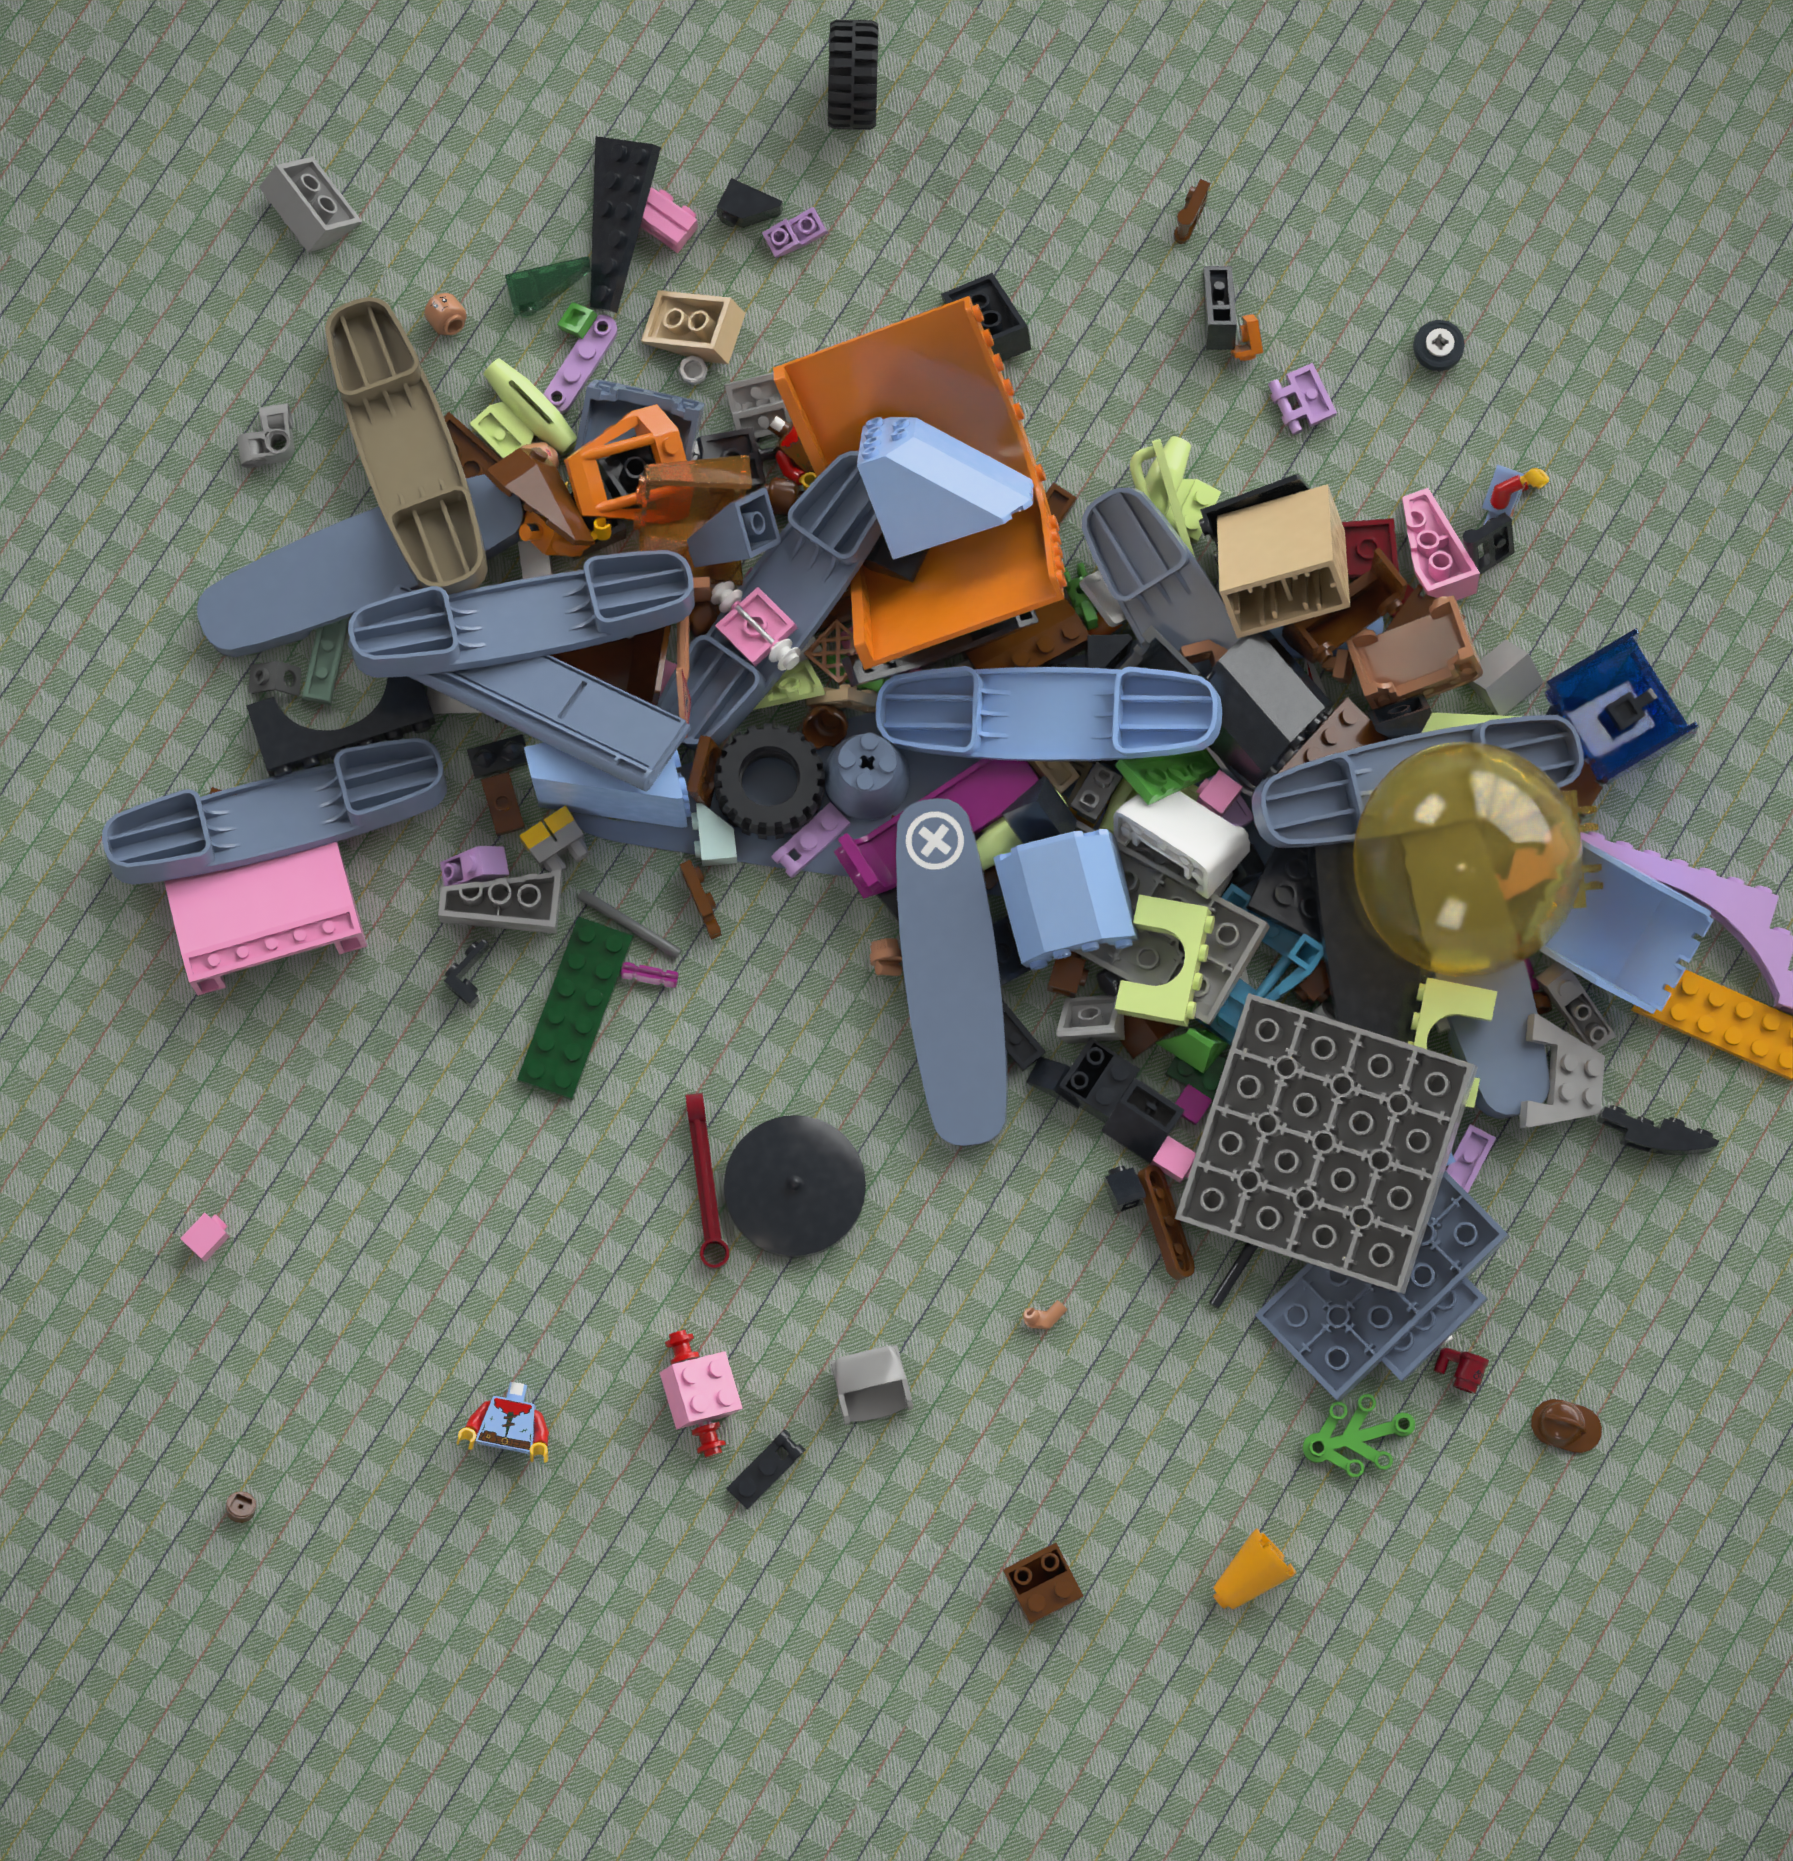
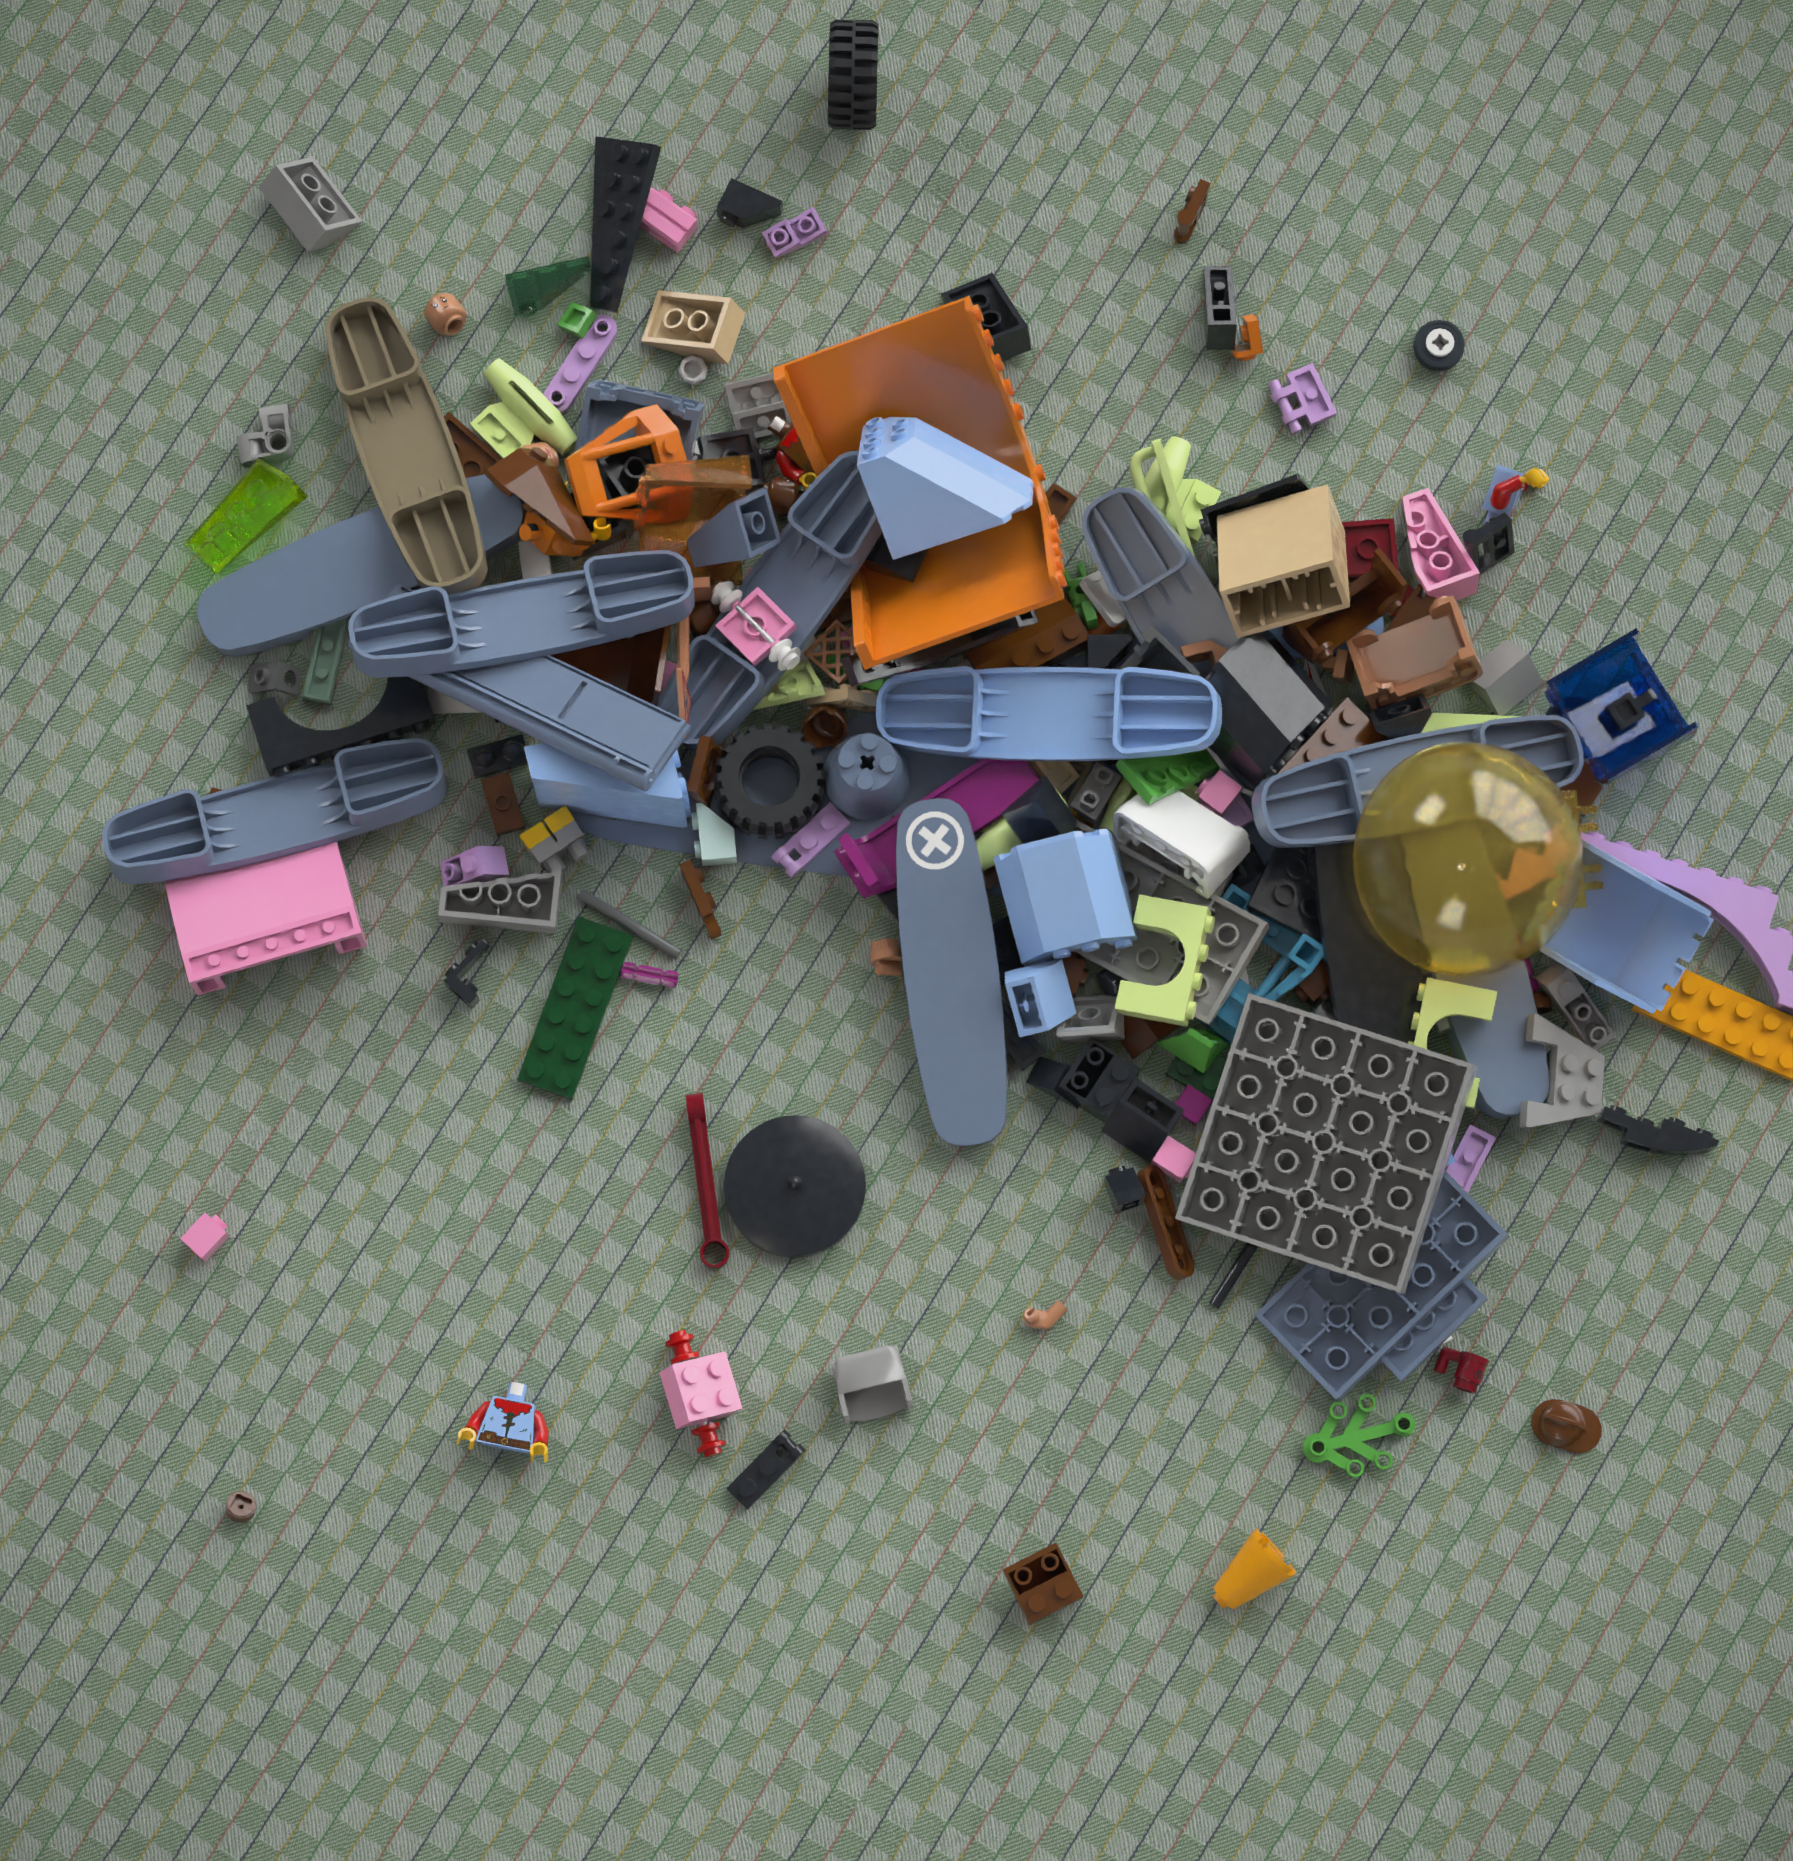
none -> clear neon green wedge [183,459,308,574]
none -> light blue slope [1005,959,1076,1037]

